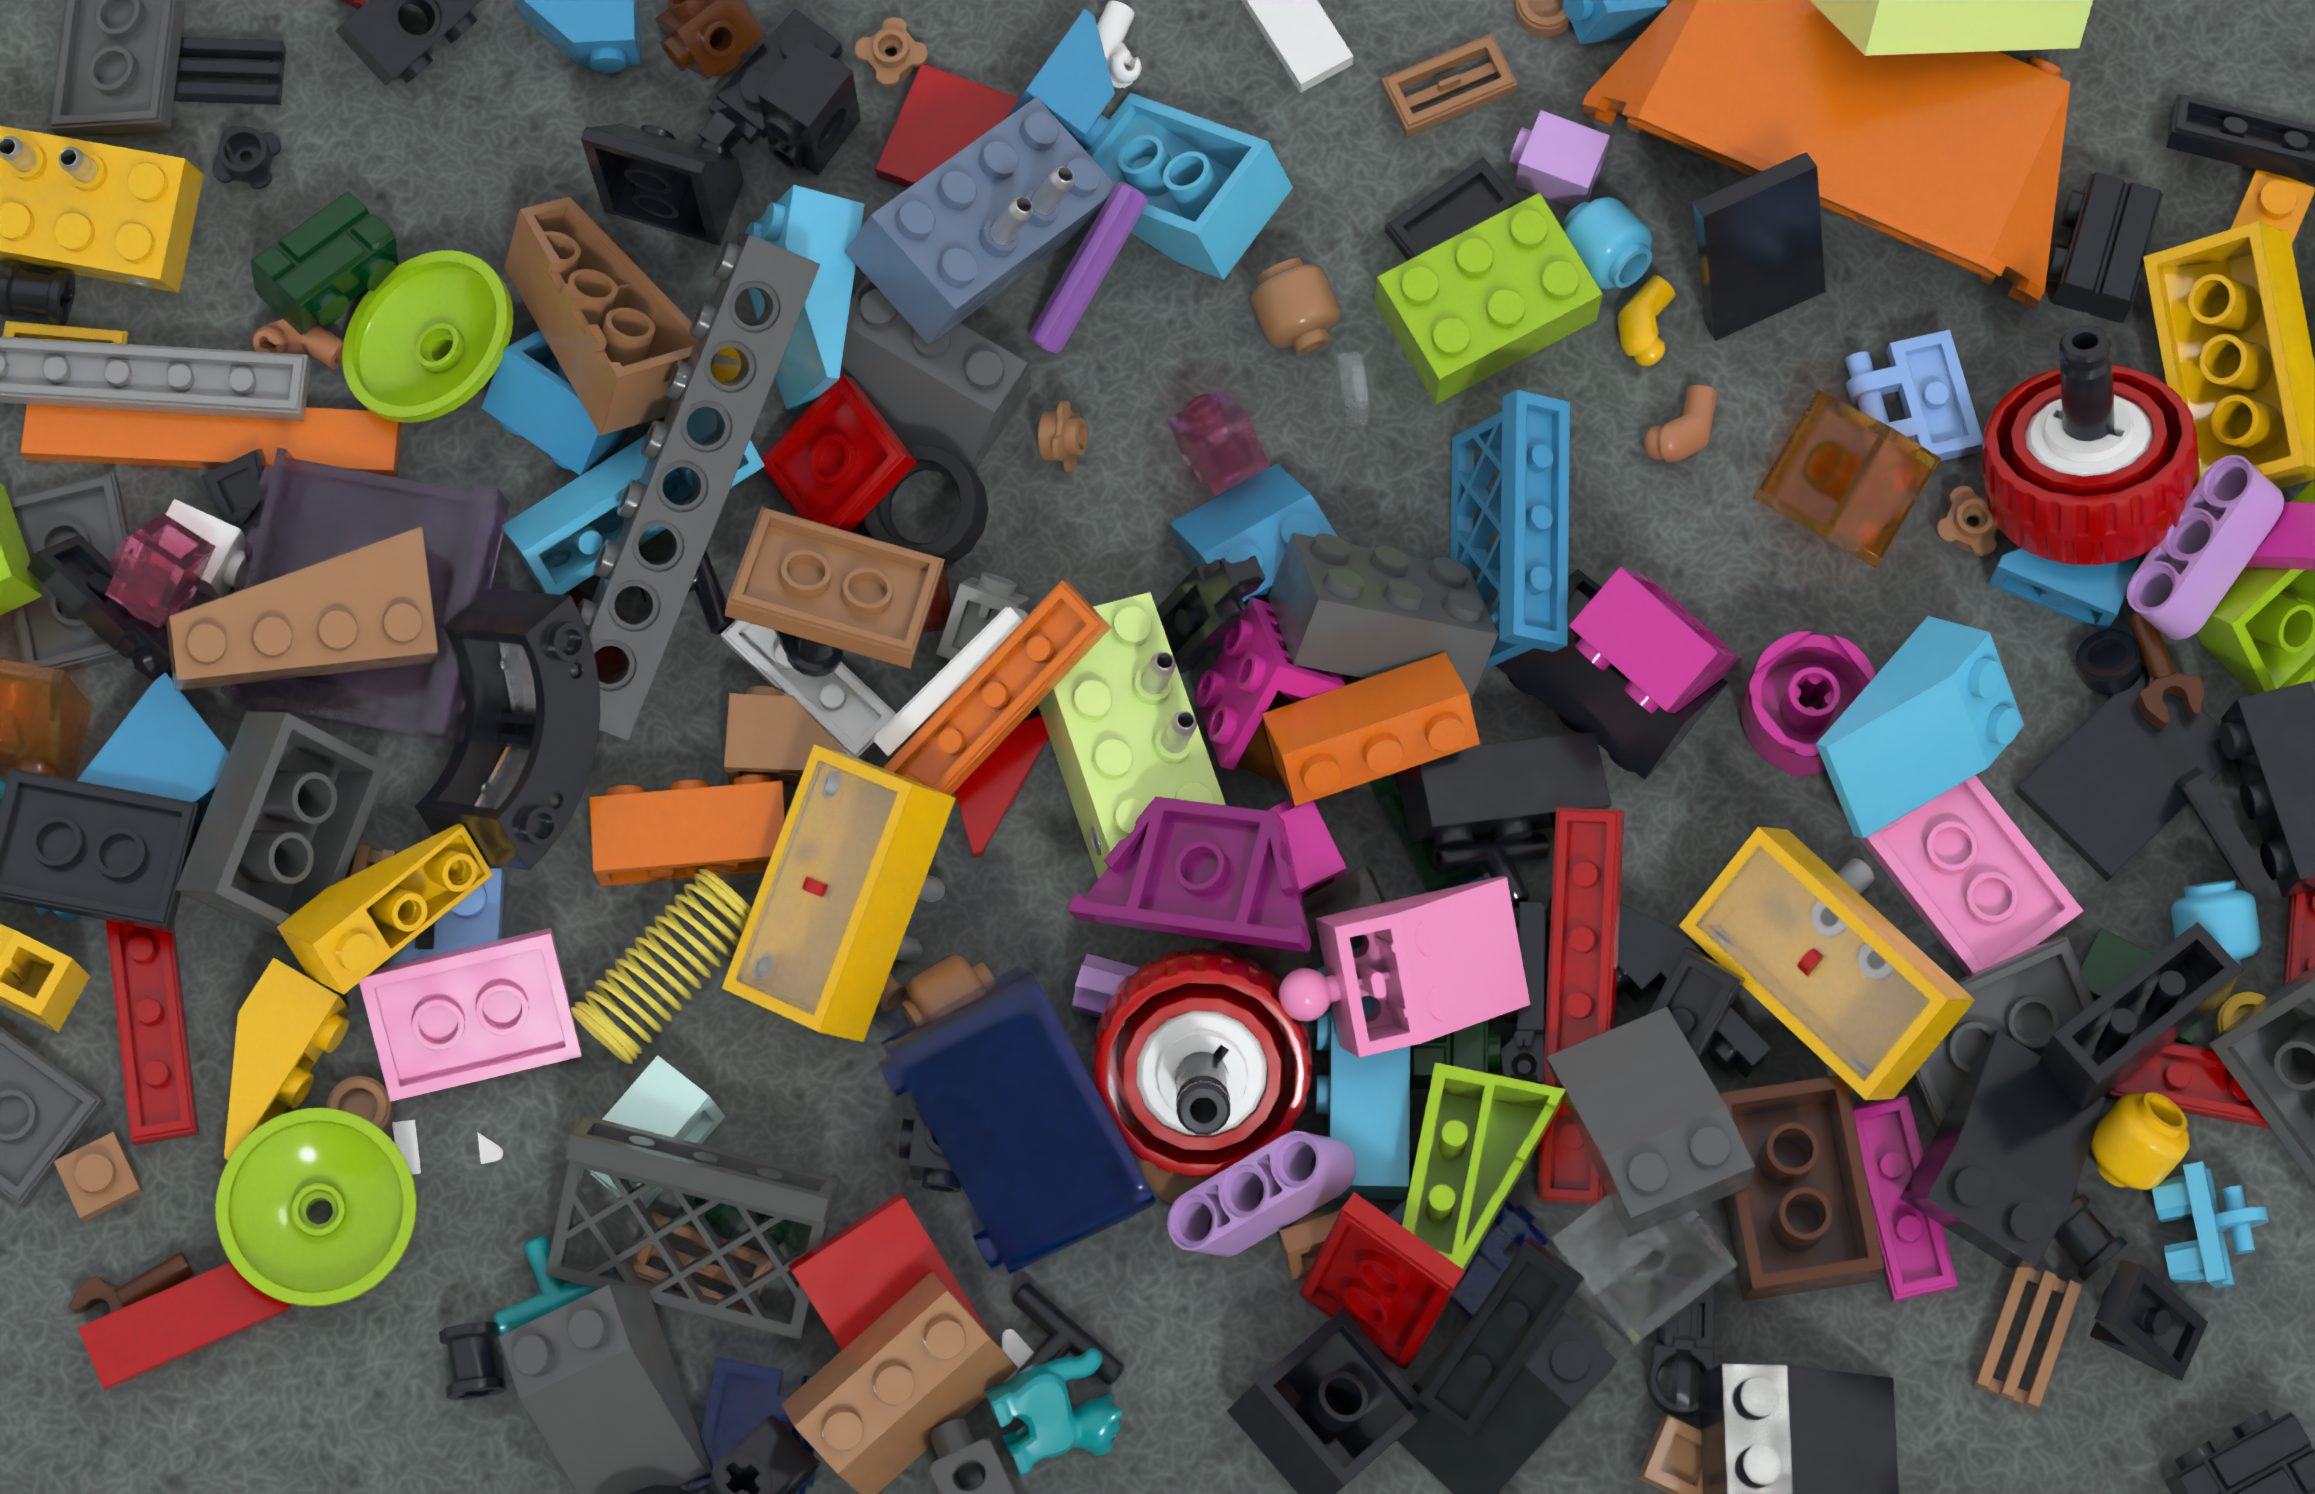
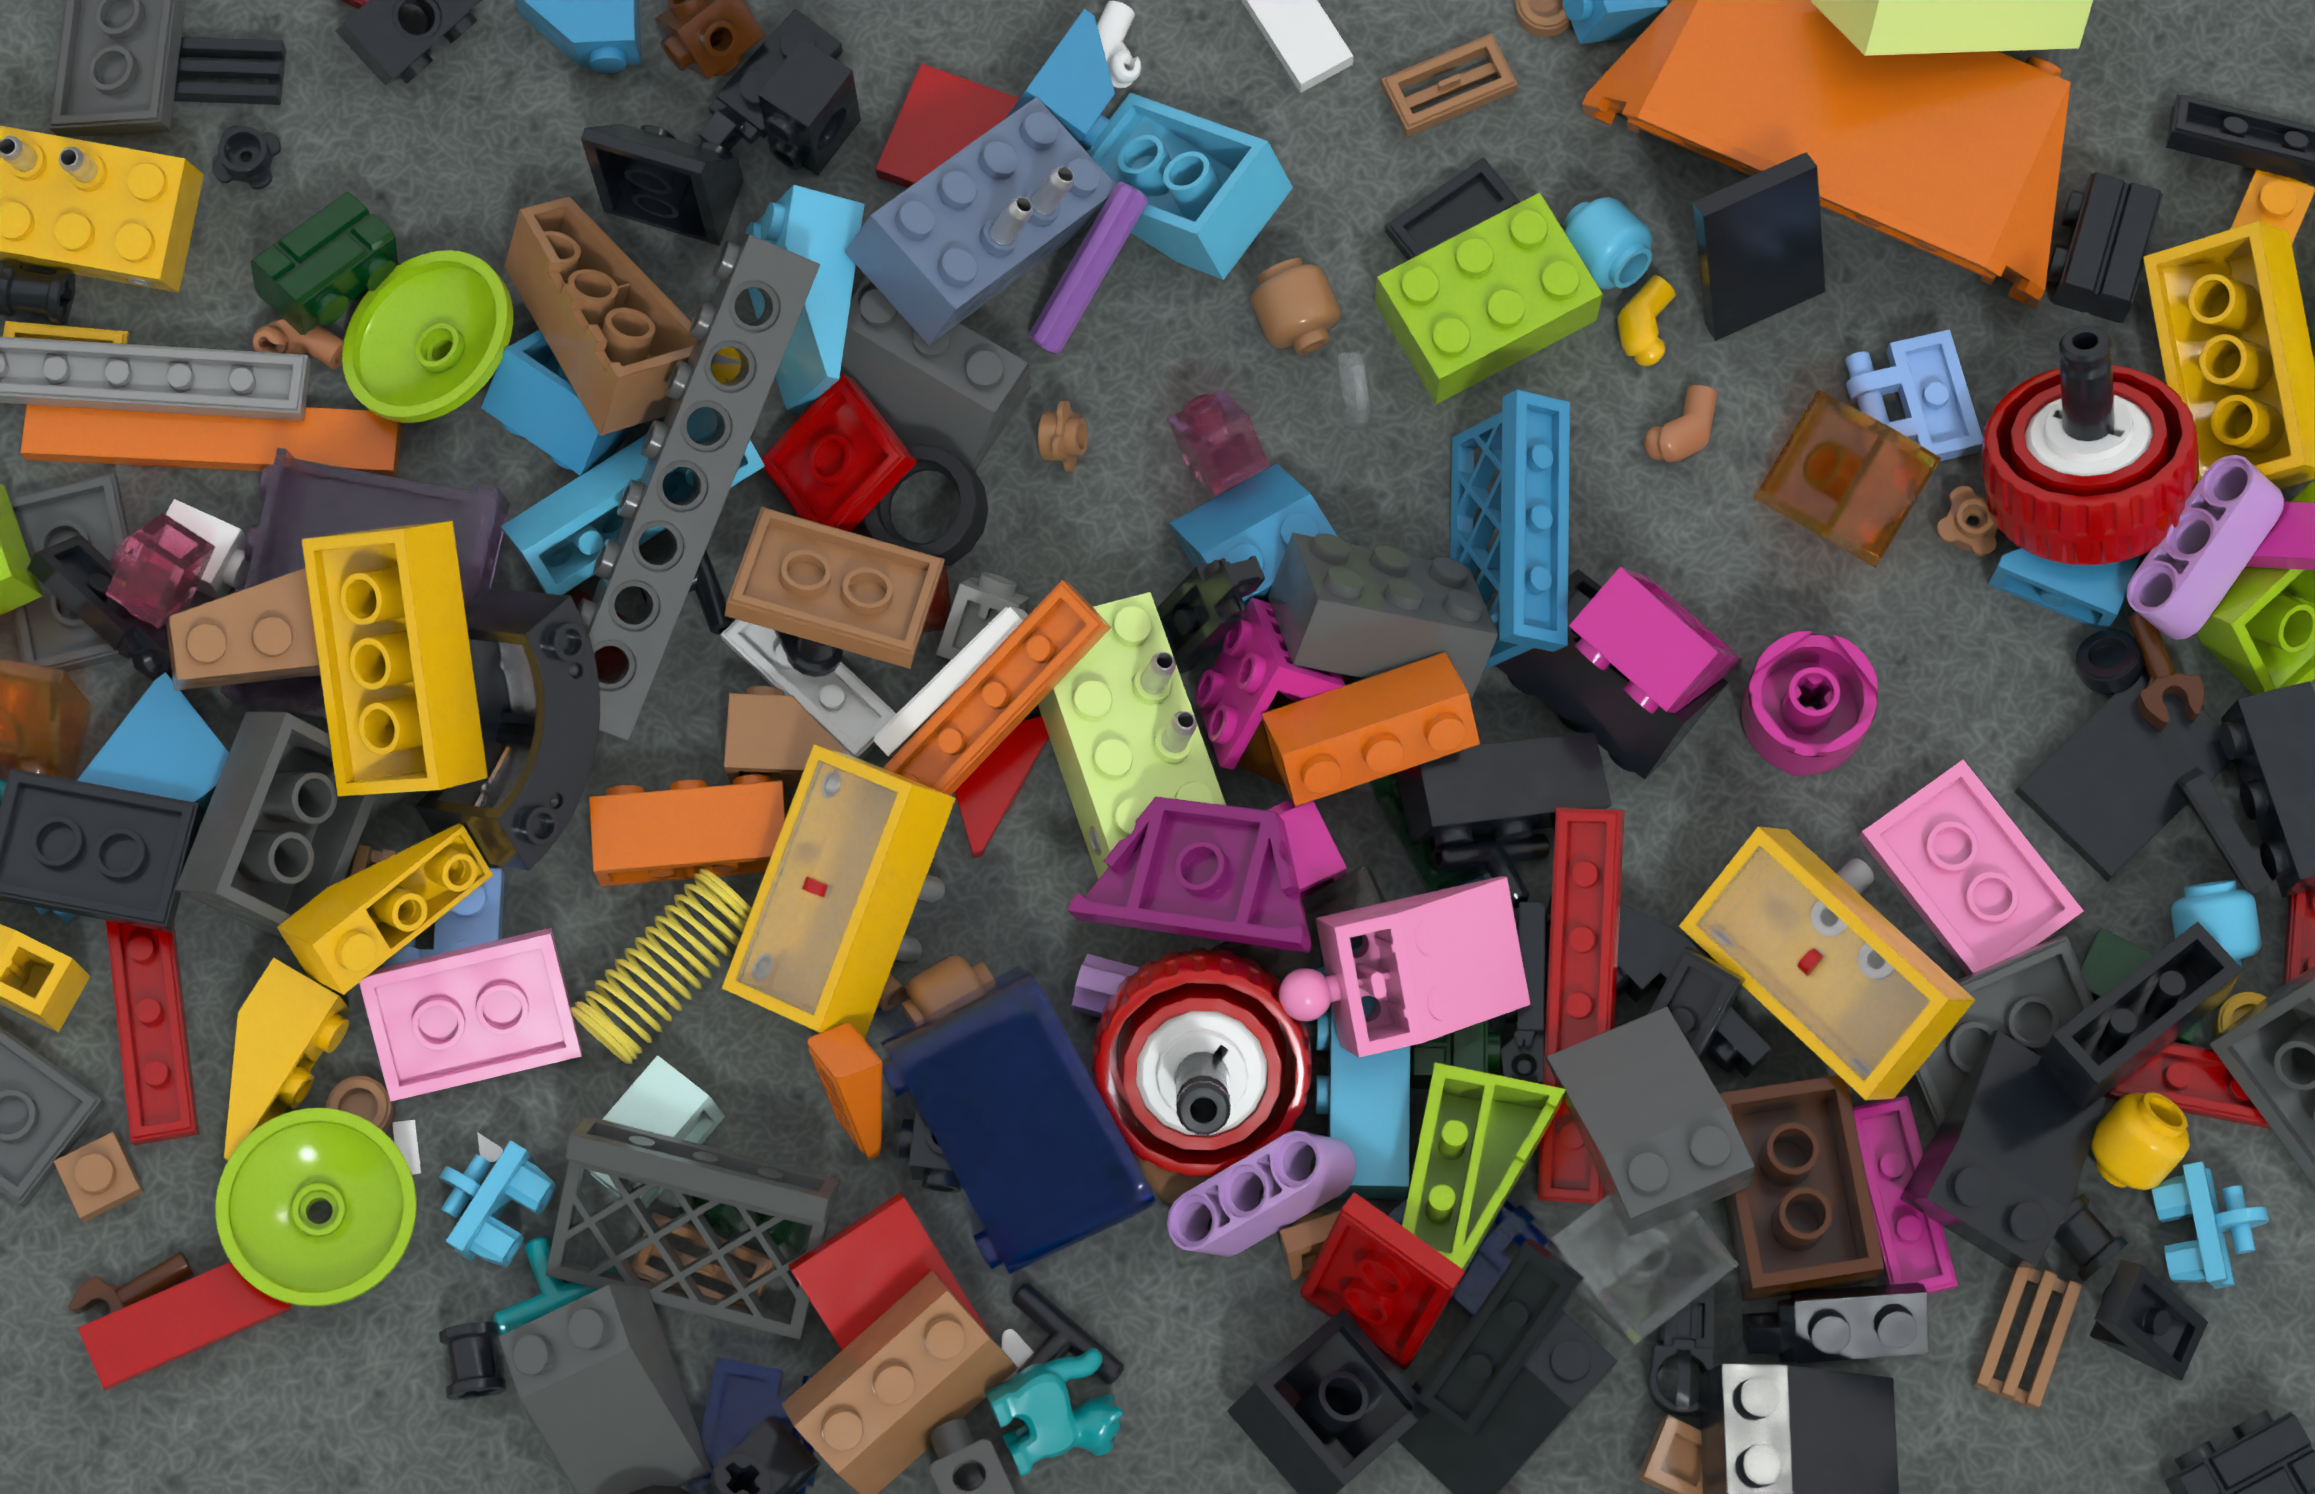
black tile [201,449,268,528] -> none
medium nougat plate [855,17,928,87] -> none
lavender brick [1509,110,1610,208] -> none
medium azure slope [1816,616,2024,839] -> none
none -> yellow slope [302,521,488,797]
none -> medium azure hips [439,1140,557,1268]
none -> orange slope [807,1022,882,1160]
none -> hinge [1742,1283,1929,1364]

